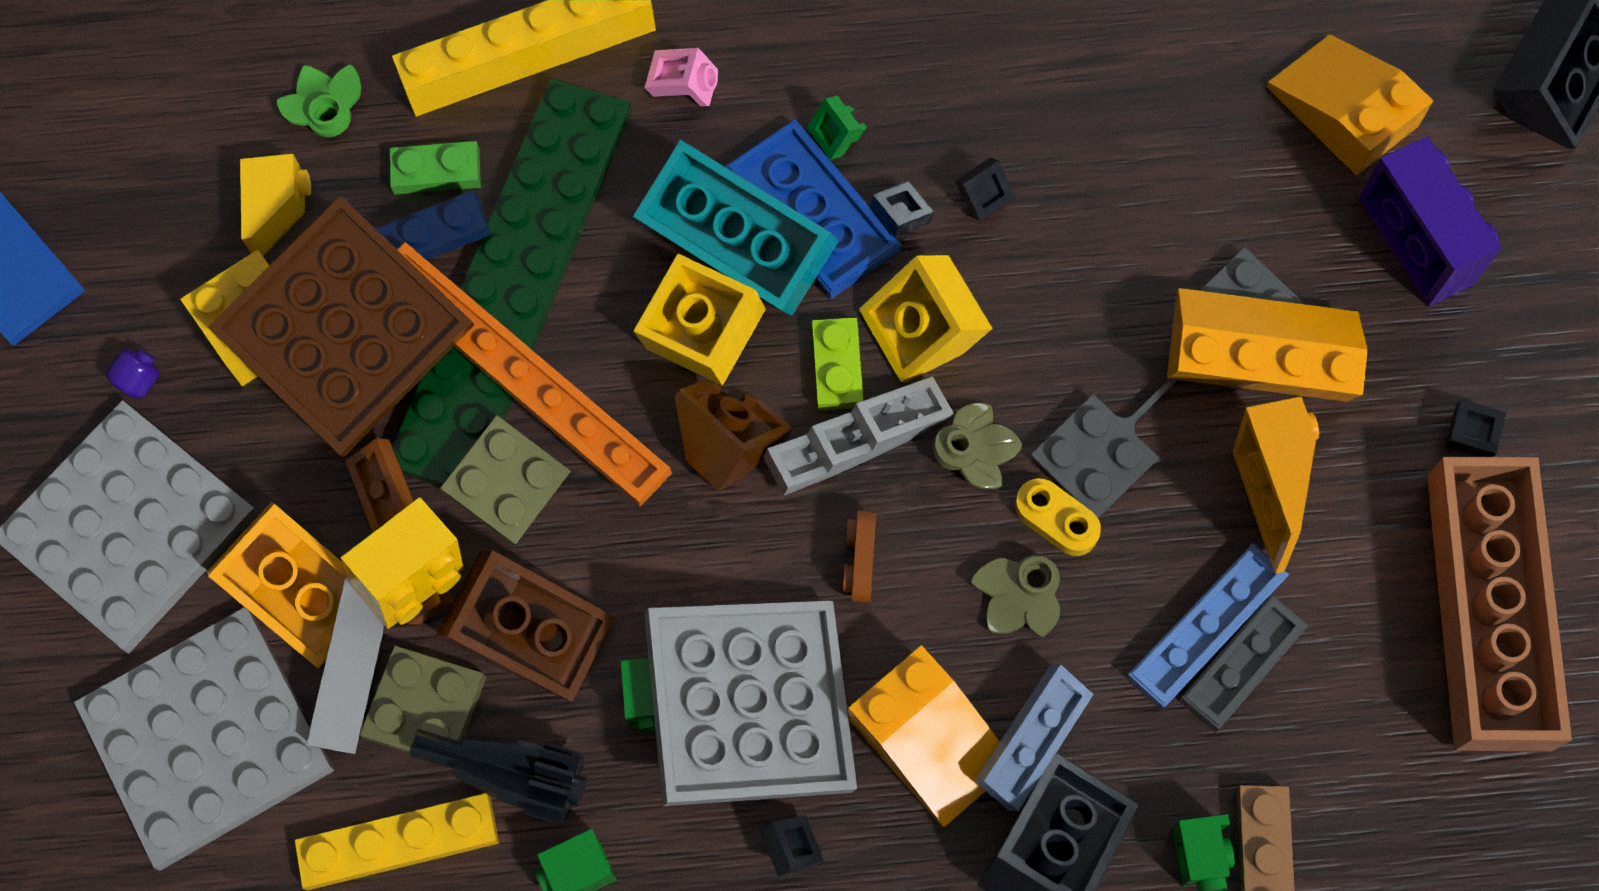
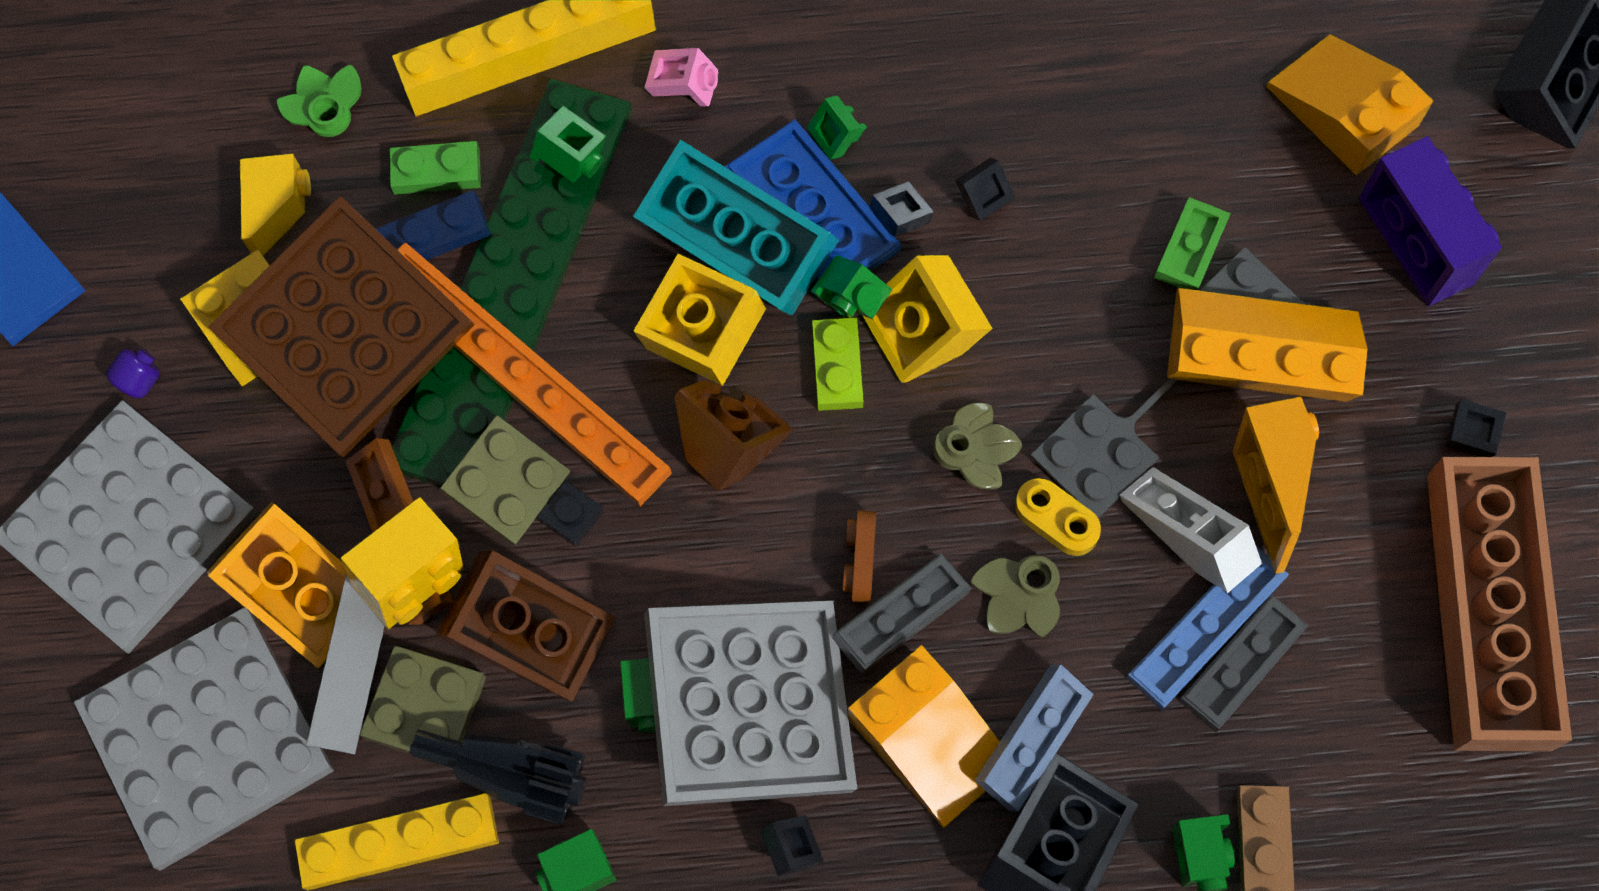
light grey slope [763,376,954,496] -> none
none -> green brick [529,106,606,183]
none -> black plate [537,481,604,547]
none -> green brick [811,255,892,319]
none -> dark grey tile [832,554,972,675]
none -> white slope [1119,467,1262,593]
none -> bright green plate [1154,197,1231,290]

